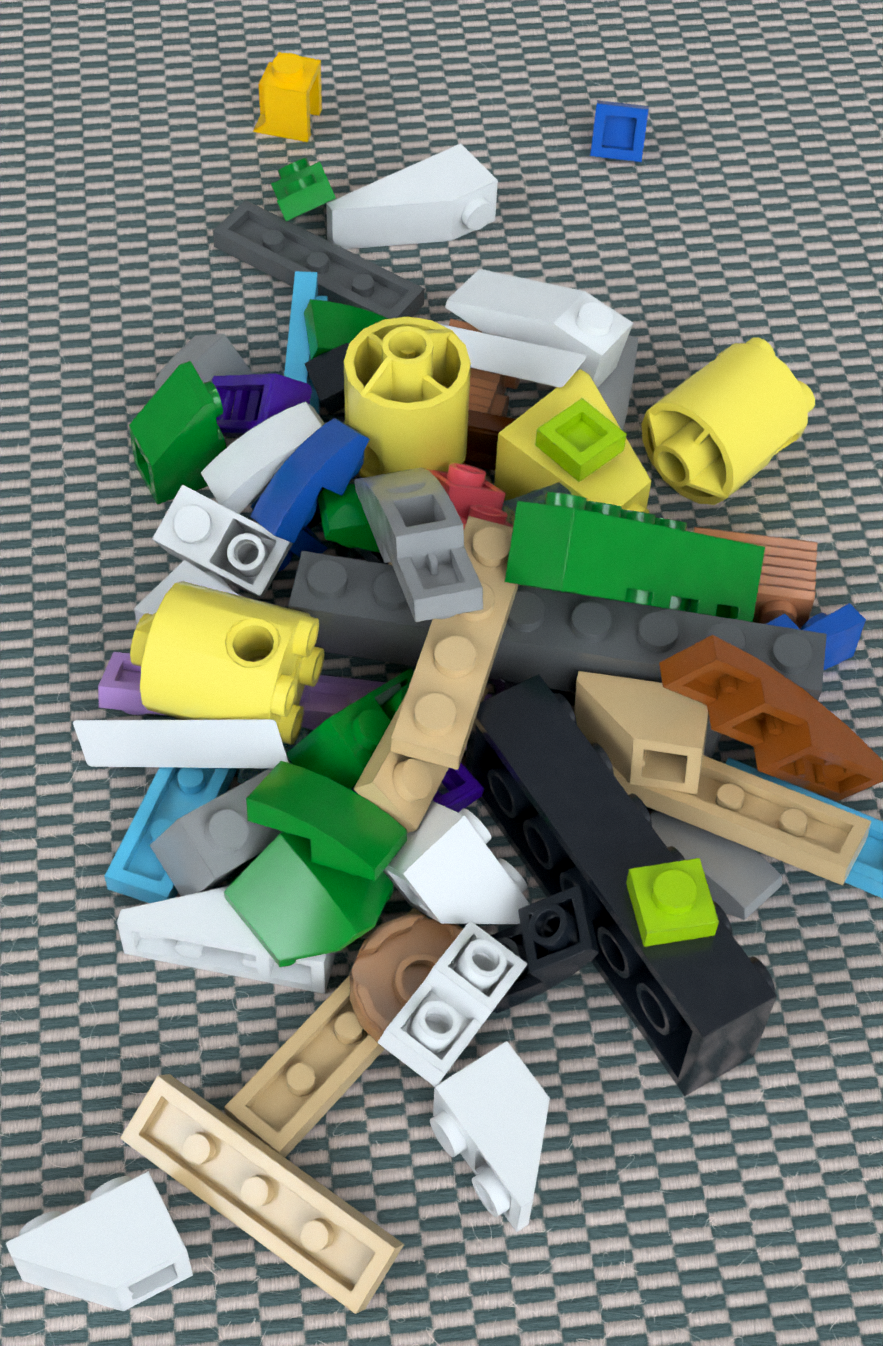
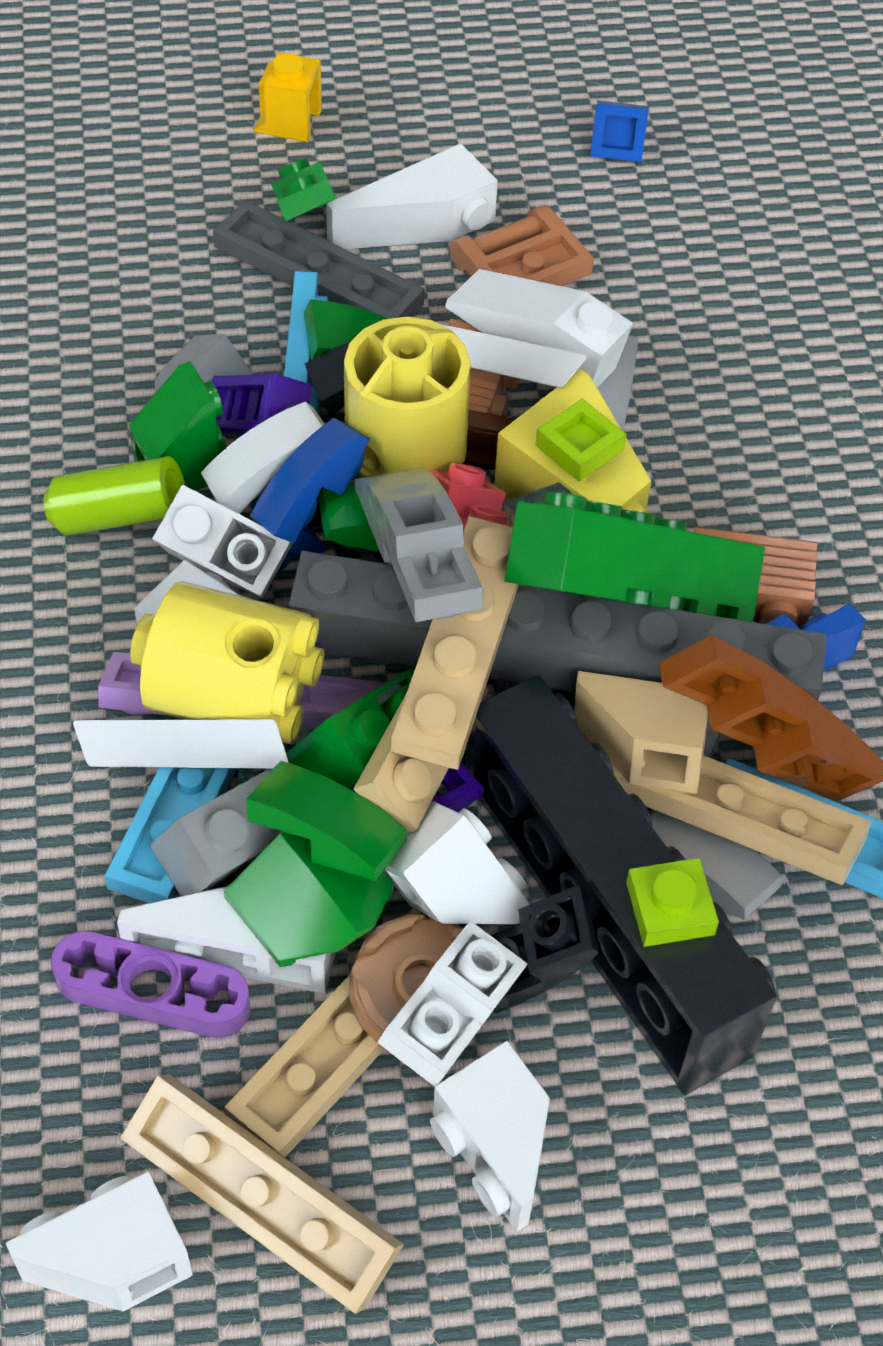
light yellow cylinder [641,337,815,505] -> none
none -> lime brick [43,456,185,536]
none -> medium lavender beam [51,931,251,1038]
none -> nougat plate [449,204,594,286]

